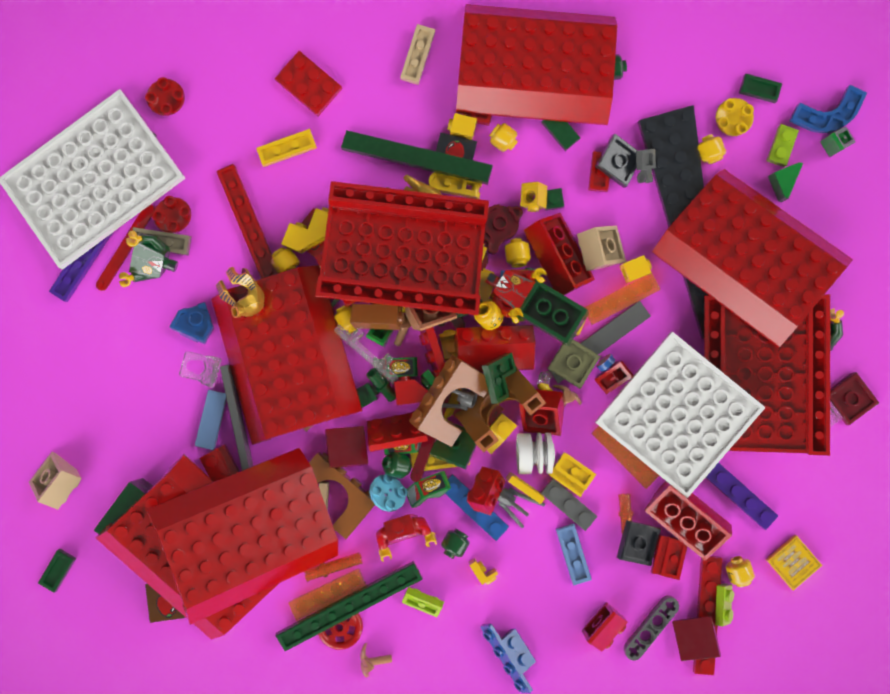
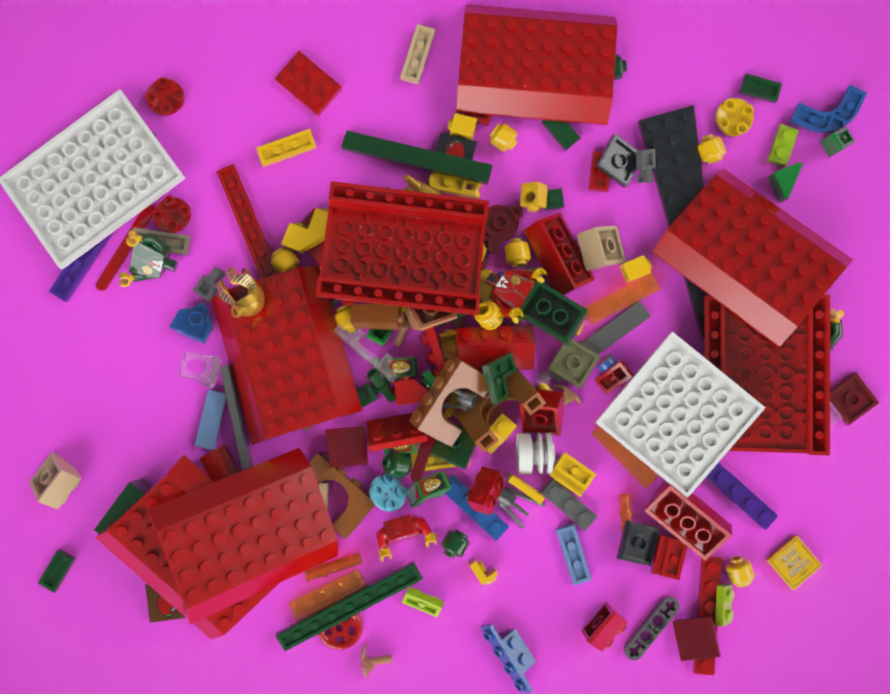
none -> dark grey plate [193,267,226,302]

